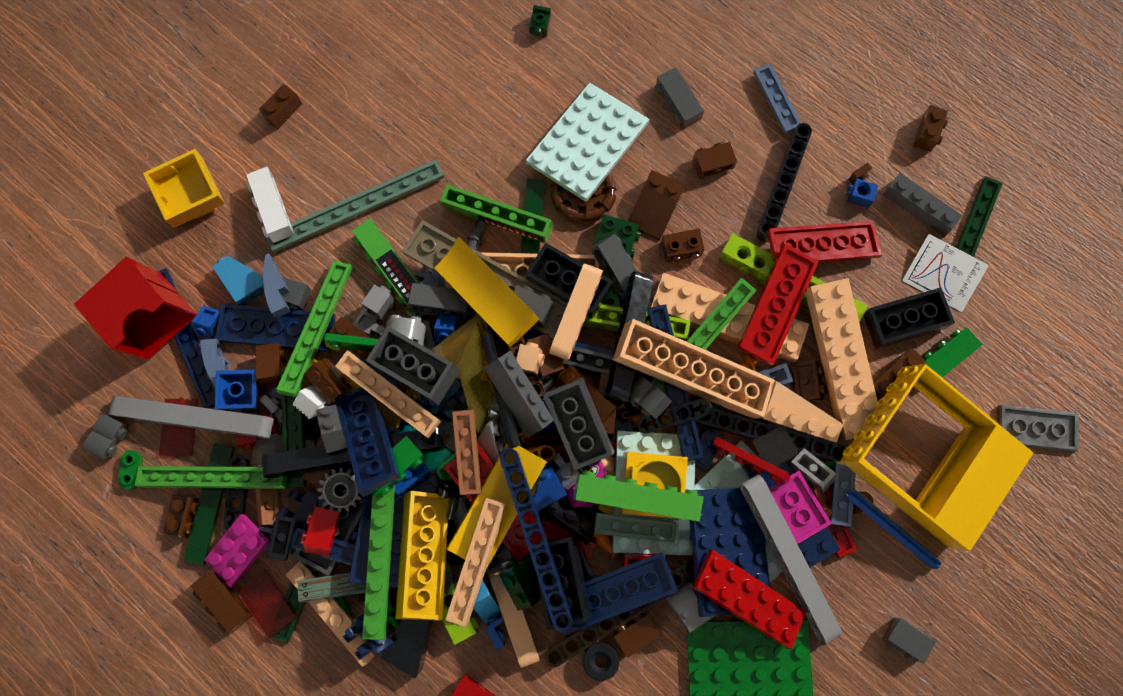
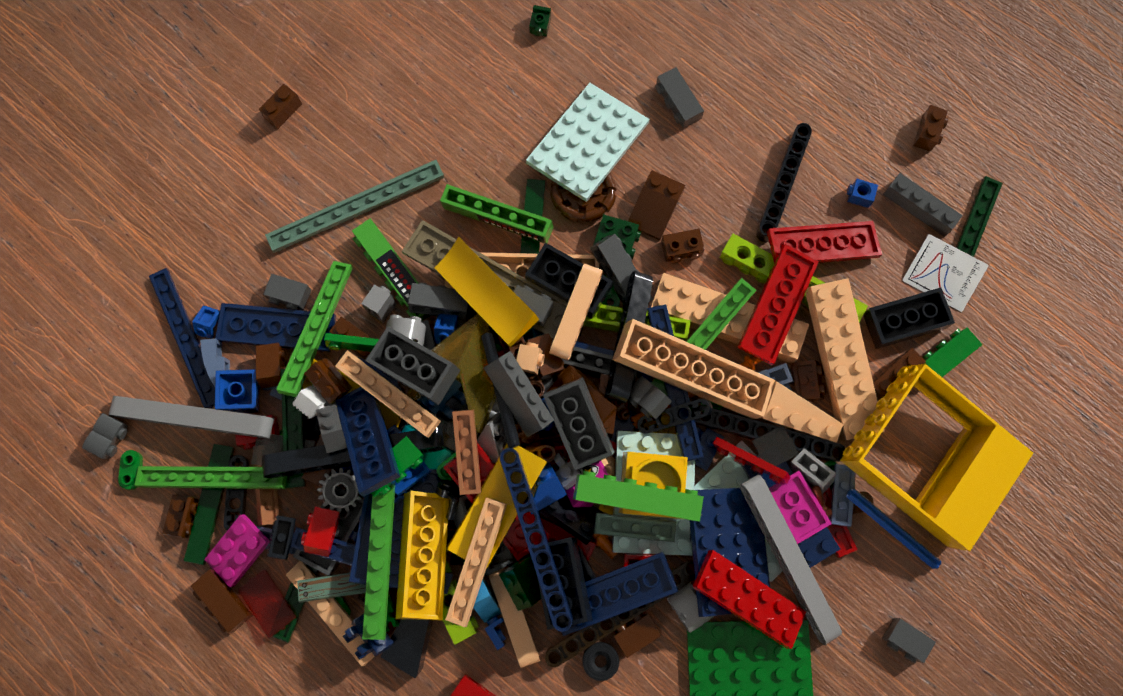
red piece [74,256,197,360] -> none
yellow container [143,149,225,228] -> none
clear red piece [159,397,198,458] -> none
dark azure slope [212,256,264,305] -> none
white brick [246,167,295,243] -> none
light grey plate [260,394,282,424] -> none
sand blue slope [263,254,291,318] -> none
dark blue plate [279,490,324,530] -> none
light grey plate [353,309,386,336] -> none
sand blue plate [415,266,445,286] -> none
dark grey pin [467,220,487,251] -> none
reddish brown brick [693,142,737,179] -> none
sand blue plate [753,63,801,134] -> none
reddish brown plate [848,162,872,184] -> none
flat silver tile [998,405,1078,452] -> none

